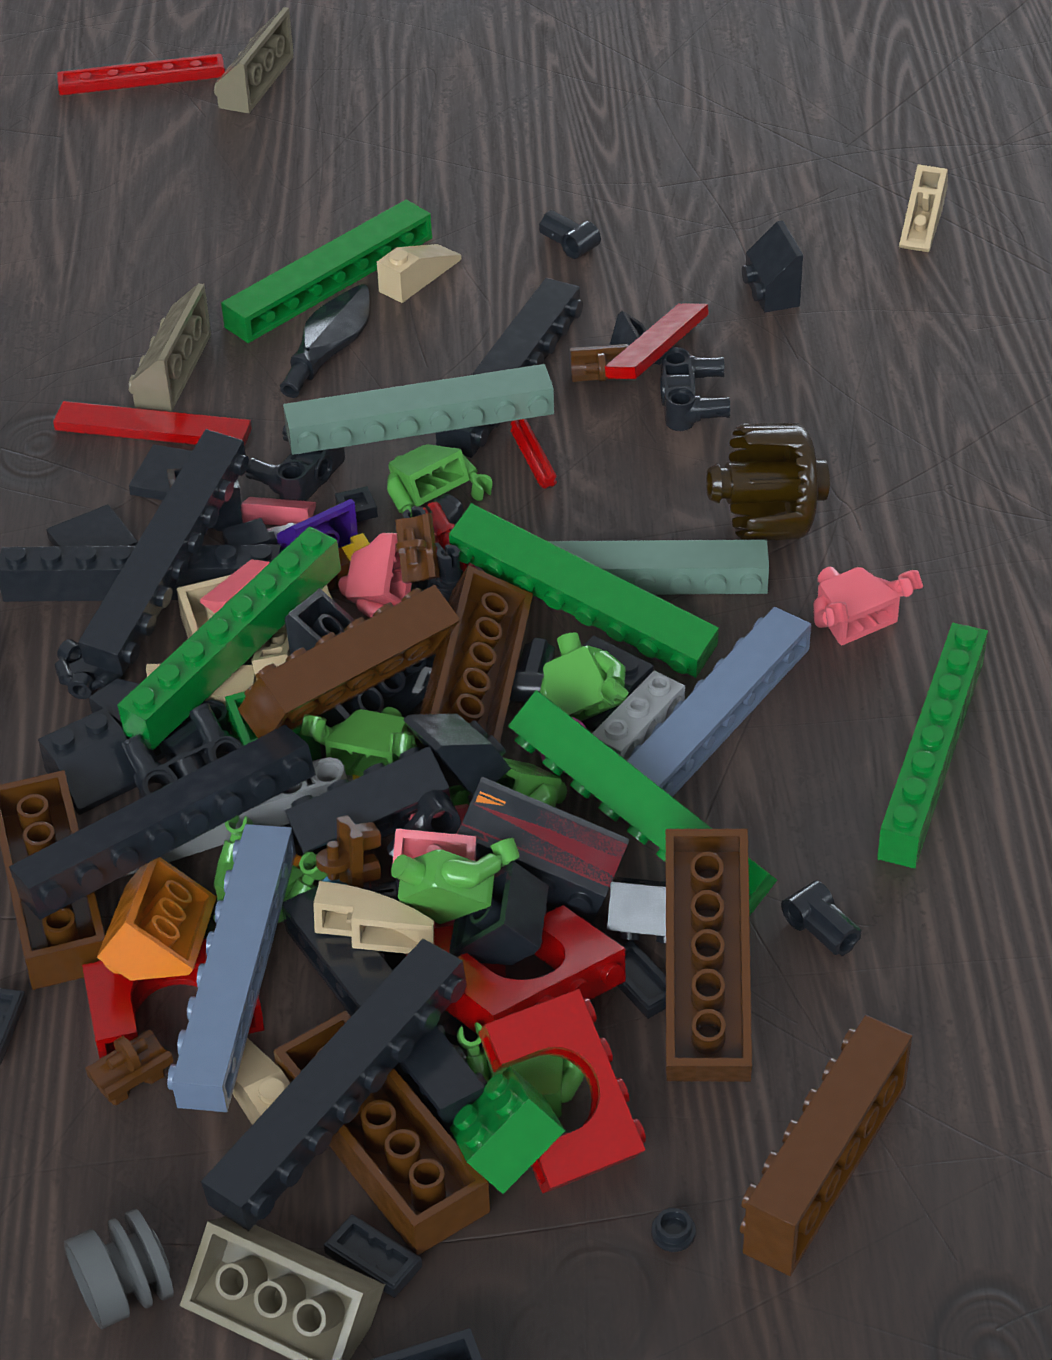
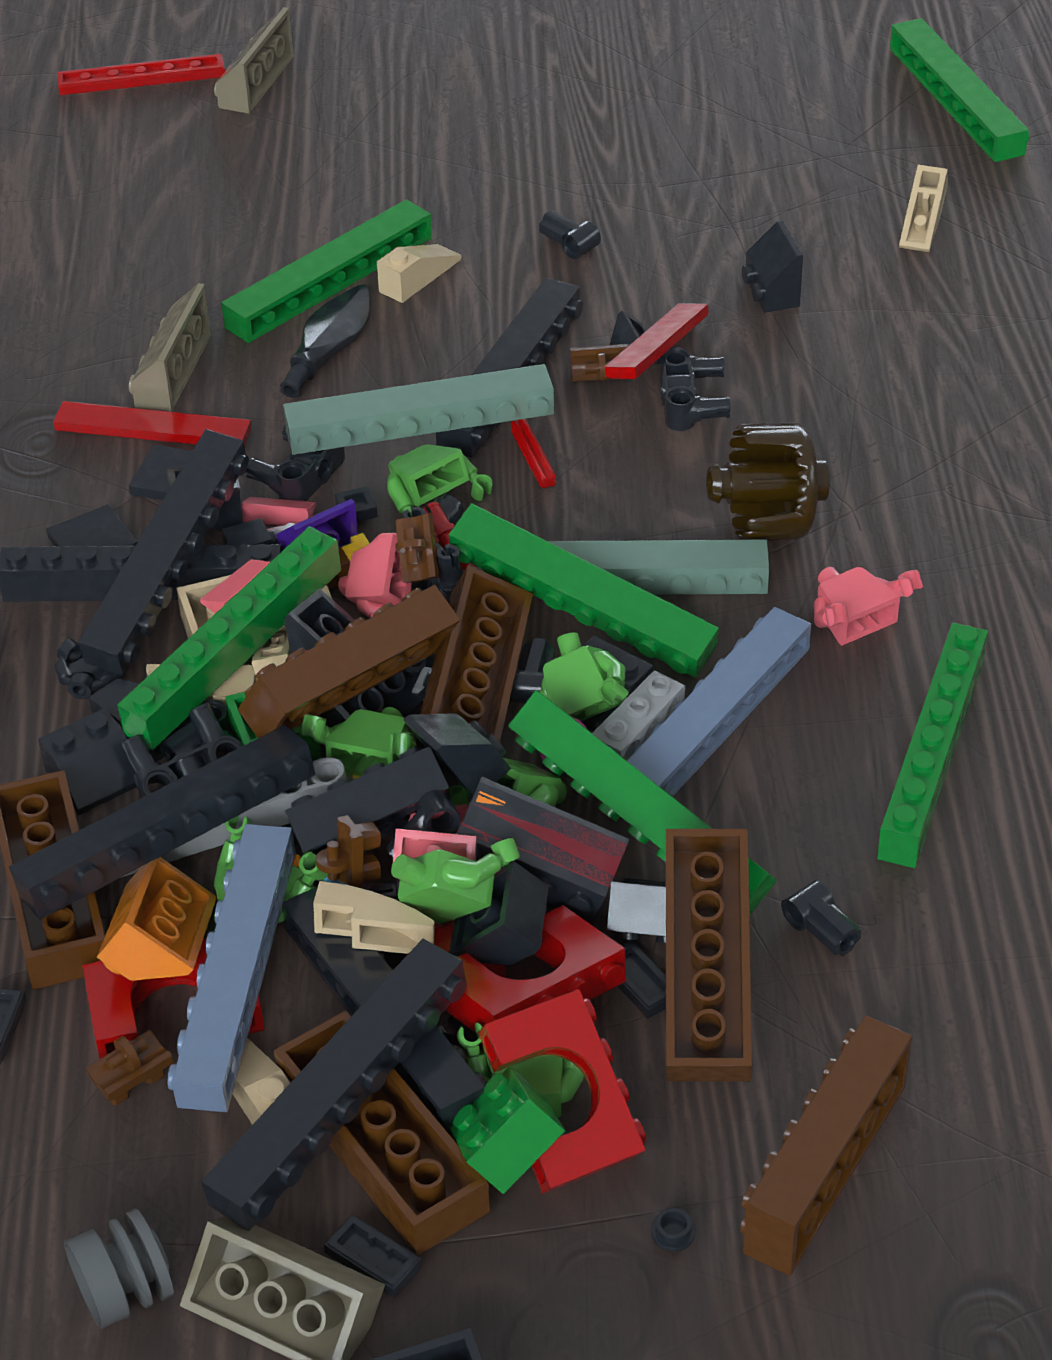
none -> green brick [890,18,1030,162]

